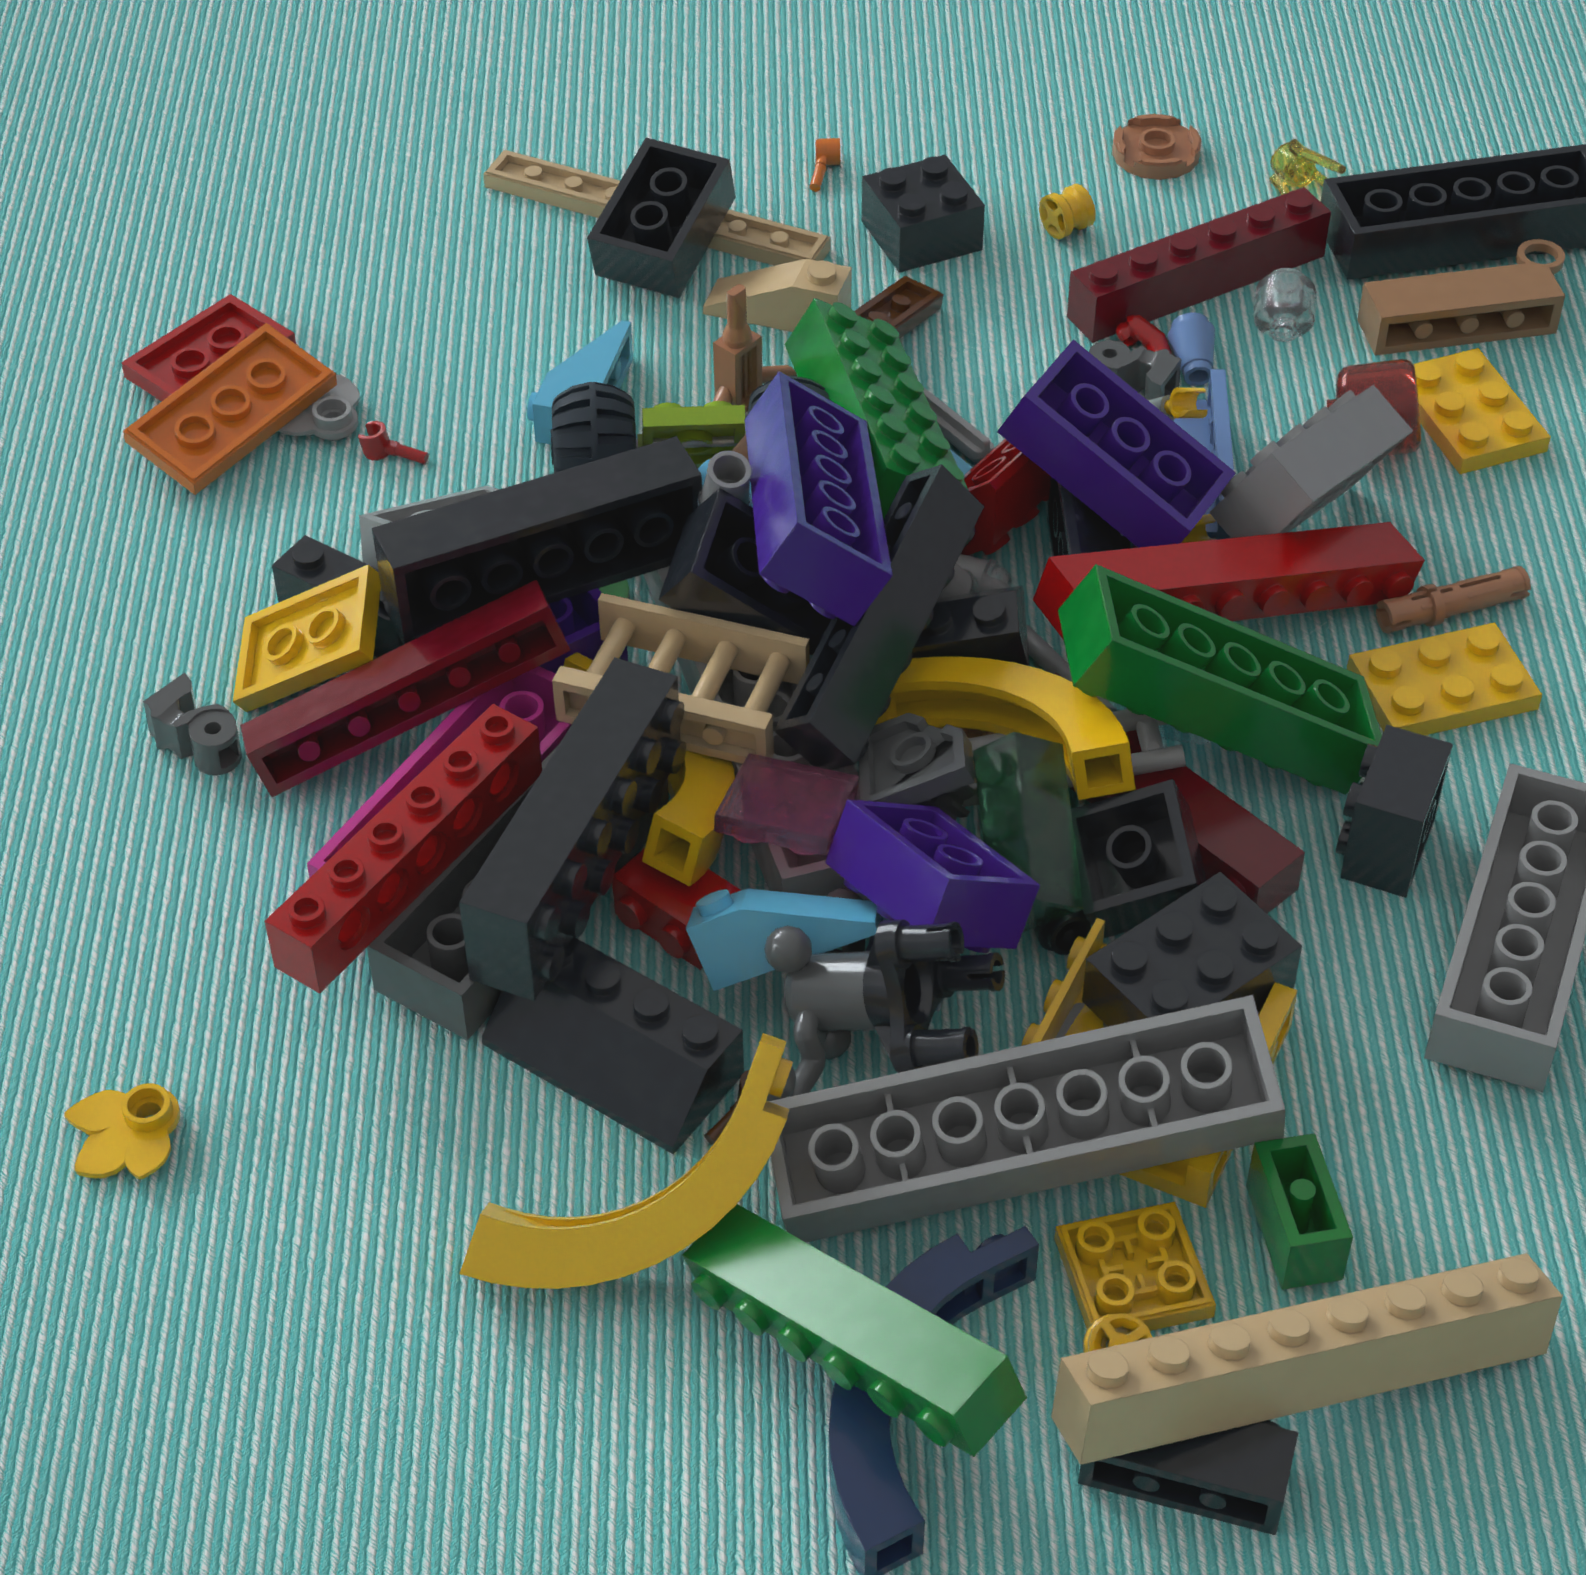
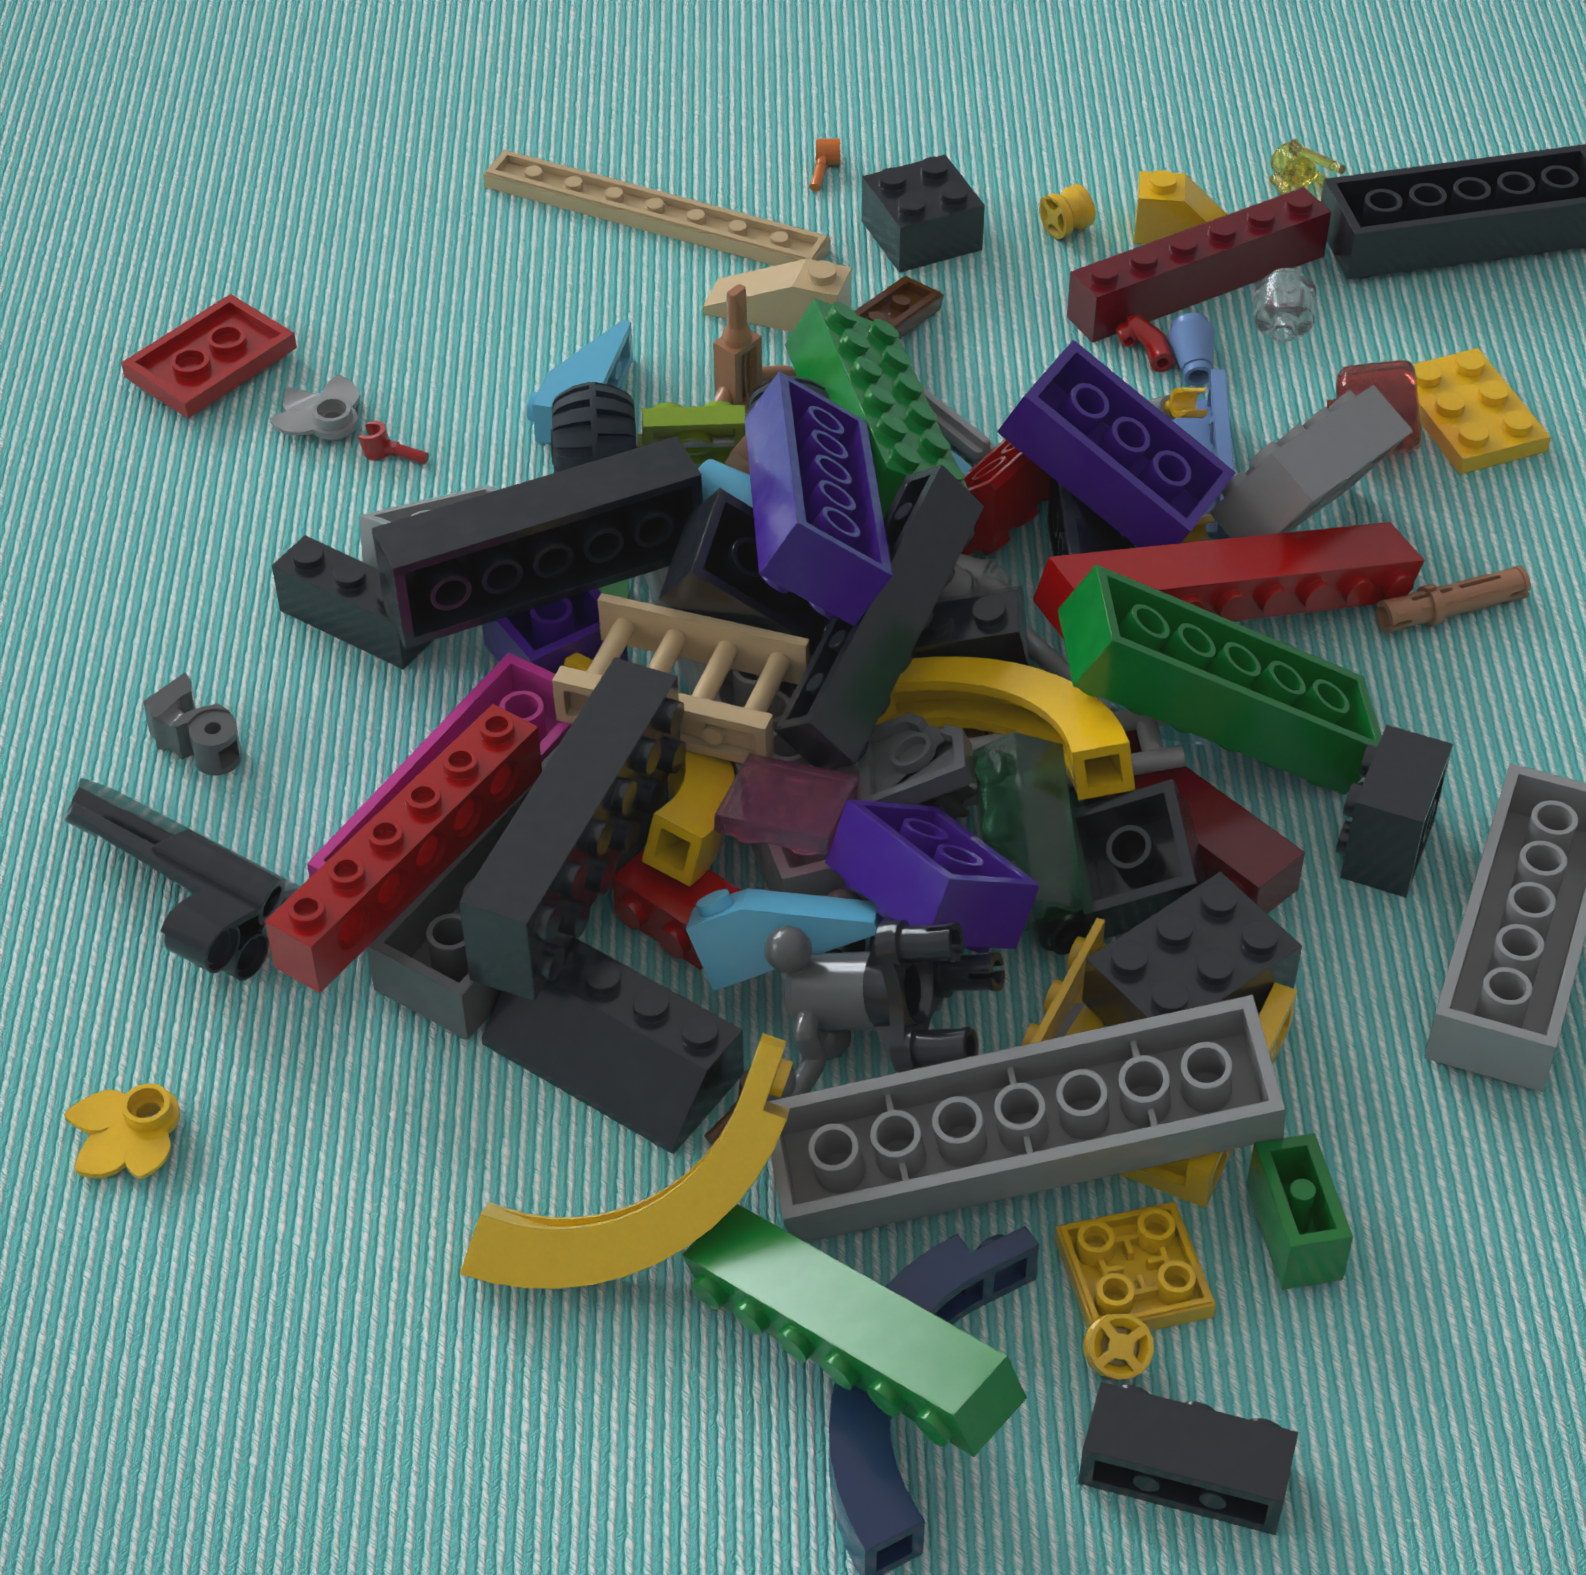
orange tile [123,323,337,495] -> none
yellow plate [233,564,381,712] -> none
dark red brick [240,579,571,797] -> none
black brick [587,137,736,298] -> none
light grey piece [697,451,752,506] -> none
tan brick [1051,1253,1563,1465] -> none
dark grey leg [1089,340,1181,400] -> none
nougat tile [1112,114,1202,180] -> none
yellow plate [1347,622,1542,736] -> none
medium nougat hinge [1357,239,1565,355] -> none
none -> black panel [64,778,301,981]
none -> yellow slope [1134,170,1227,244]

